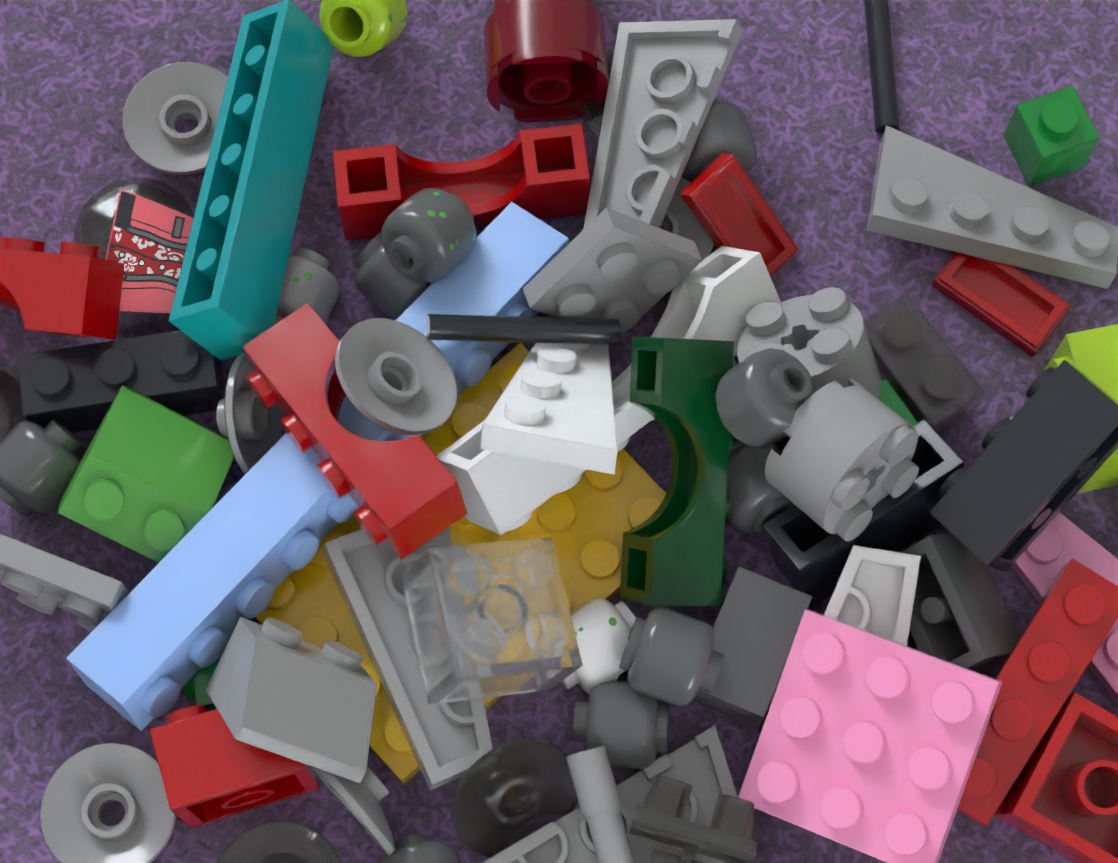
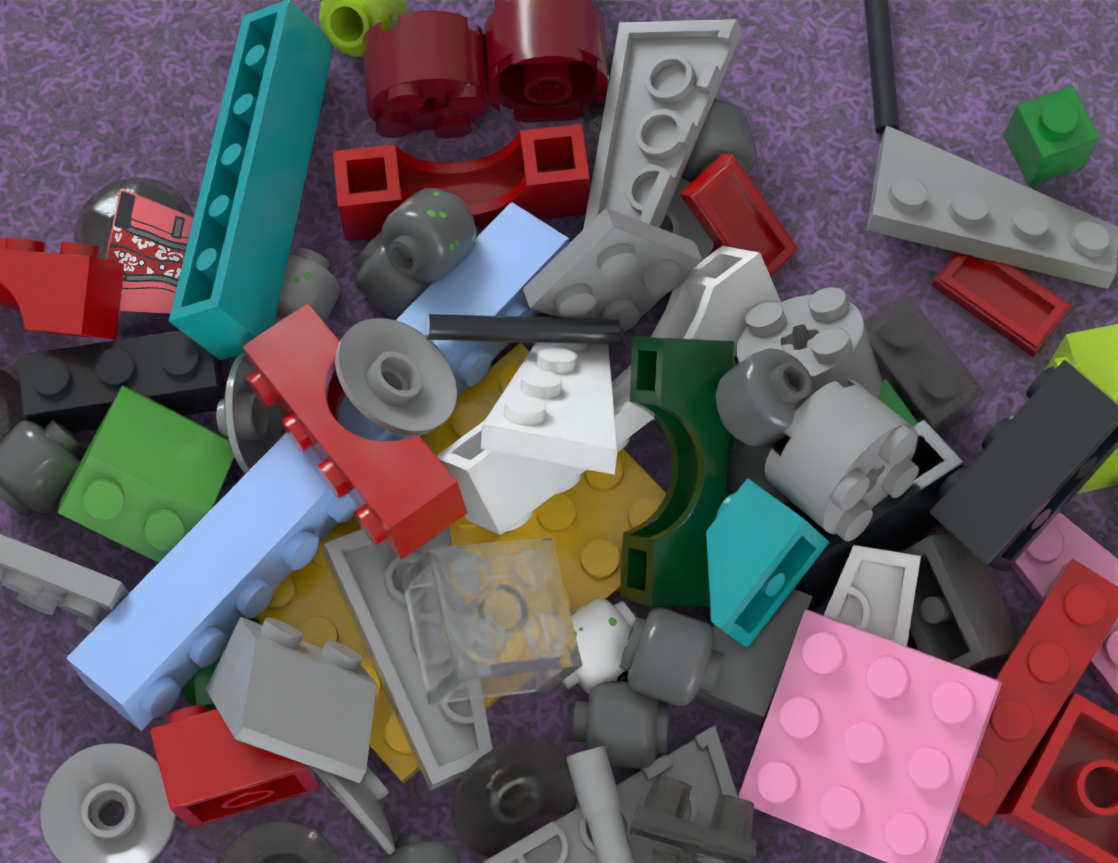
light grey dish [122,62,228,175] -> none
none -> dark red brick [362,10,490,139]
none -> teal slope [706,478,829,648]

